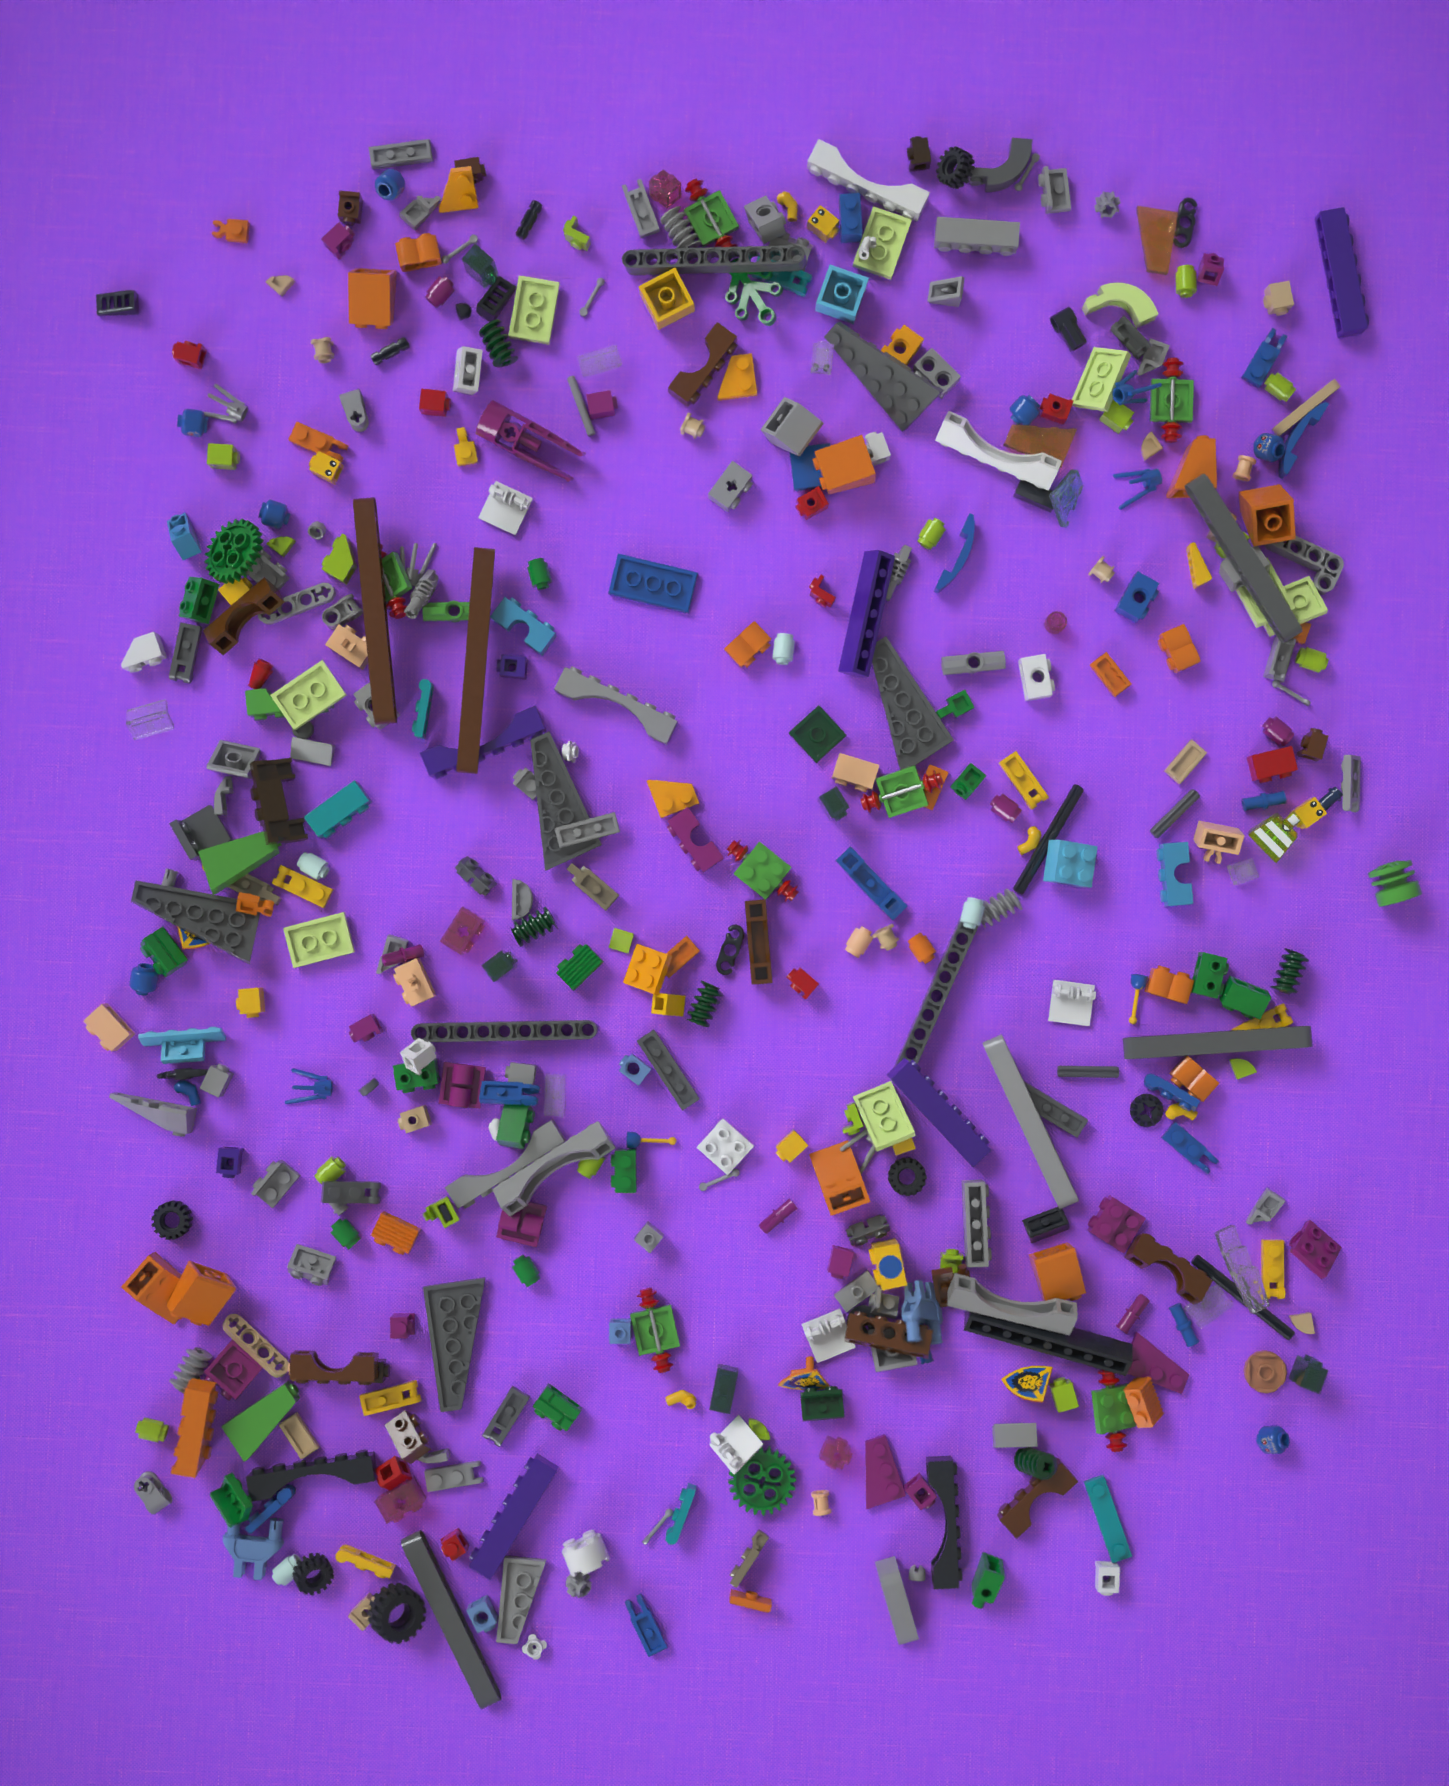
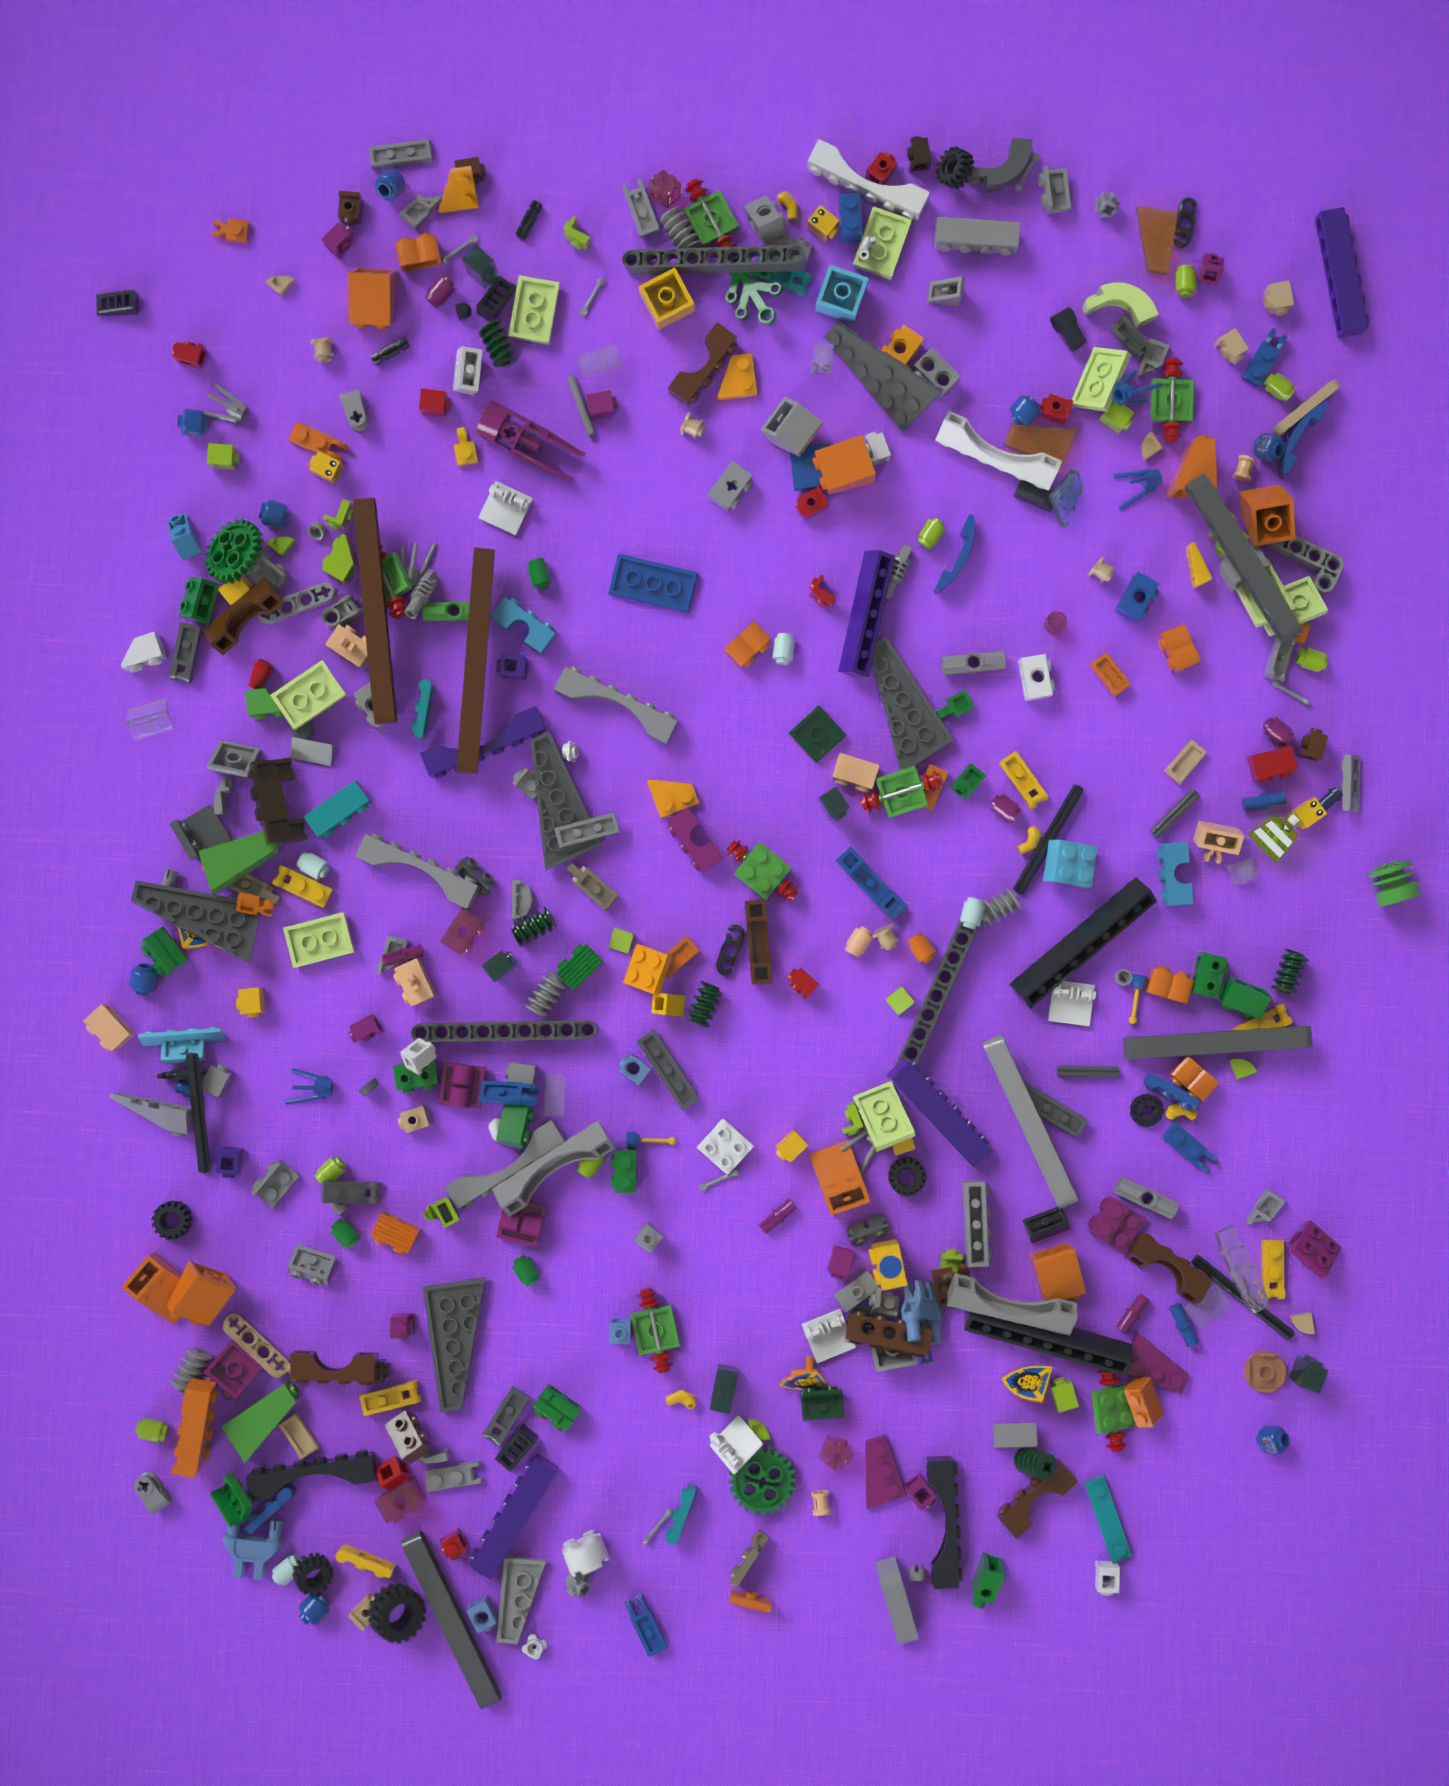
none -> black axle [186,1053,211,1174]
none -> blue head [298,1593,330,1626]
none -> lime bracket [323,499,354,530]
none -> light grey arch [355,833,481,910]
none -> black slope [494,1424,538,1472]
none -> light grey piece [524,970,567,1017]
none -> red brick [865,151,897,185]
none -> lime slope [885,986,915,1015]
none -> black brick [1009,877,1157,1009]
none -> light grey piece [1113,1176,1179,1219]
none -> light grey hinge [1114,969,1133,986]
none -> tan brick [1213,328,1249,364]

